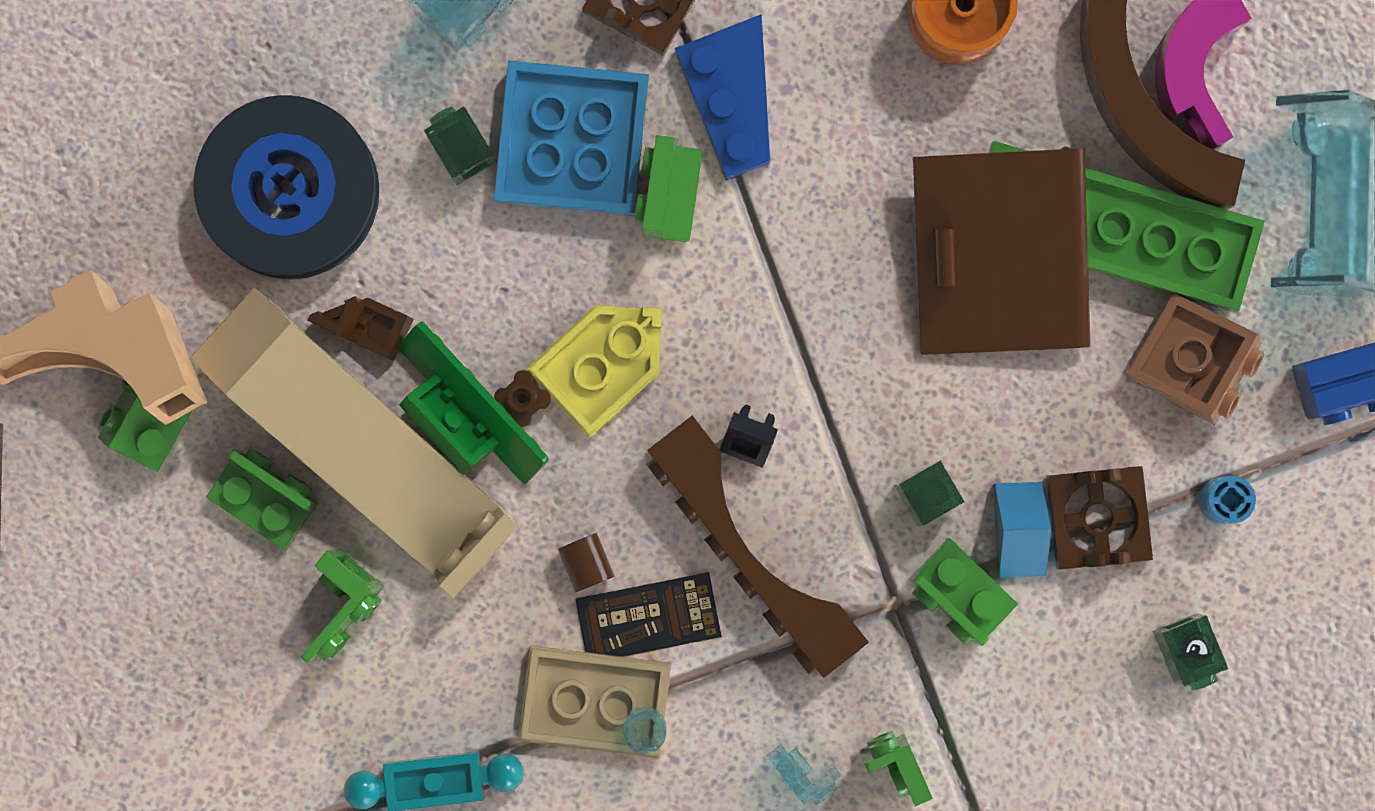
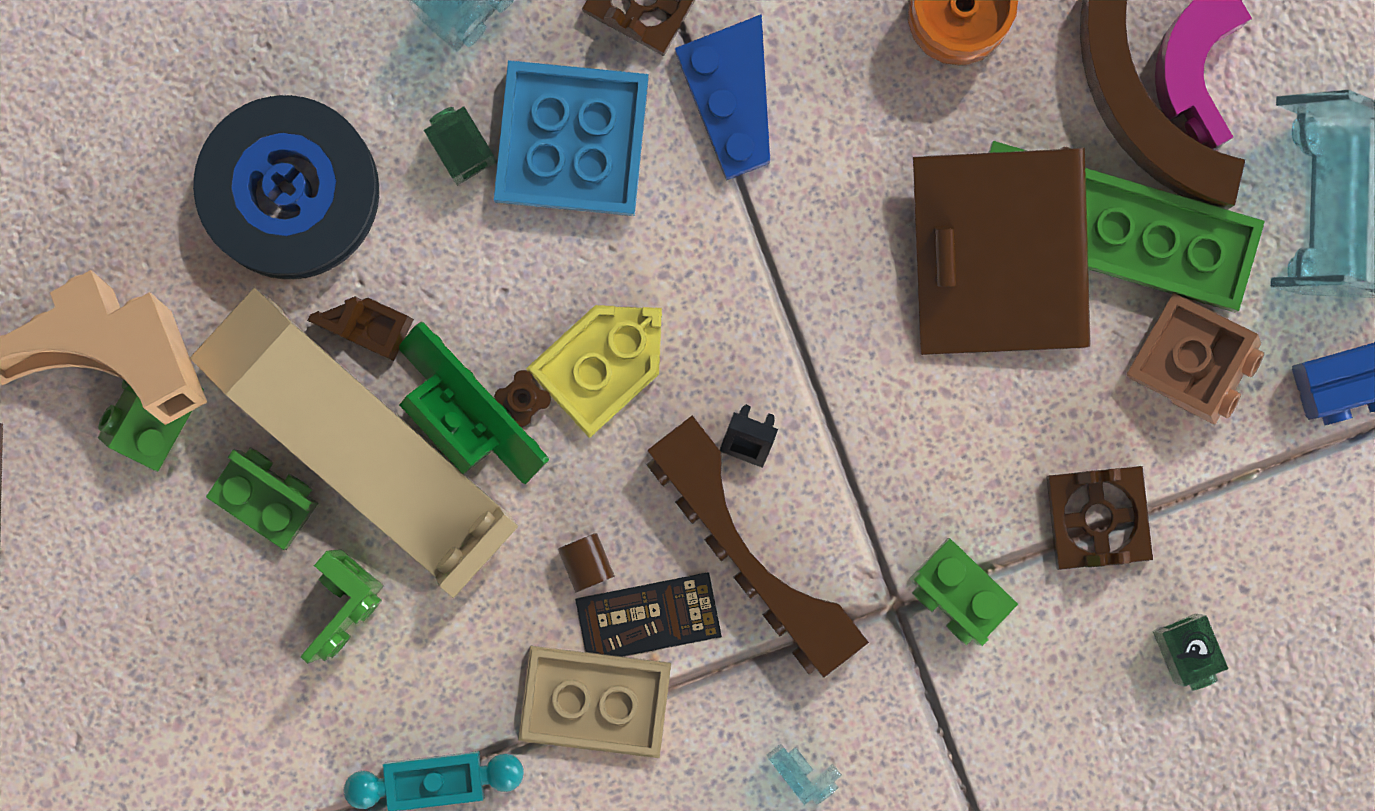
clear light blue bush [623,707,667,754] -> none
bright green bracket [635,135,702,243] -> none
bright green bracket [861,731,933,807] -> none
clear green brick [894,460,965,526] -> none
dark azure slope [994,482,1051,578] -> none
dark azure wheel [1198,476,1256,524] -> none

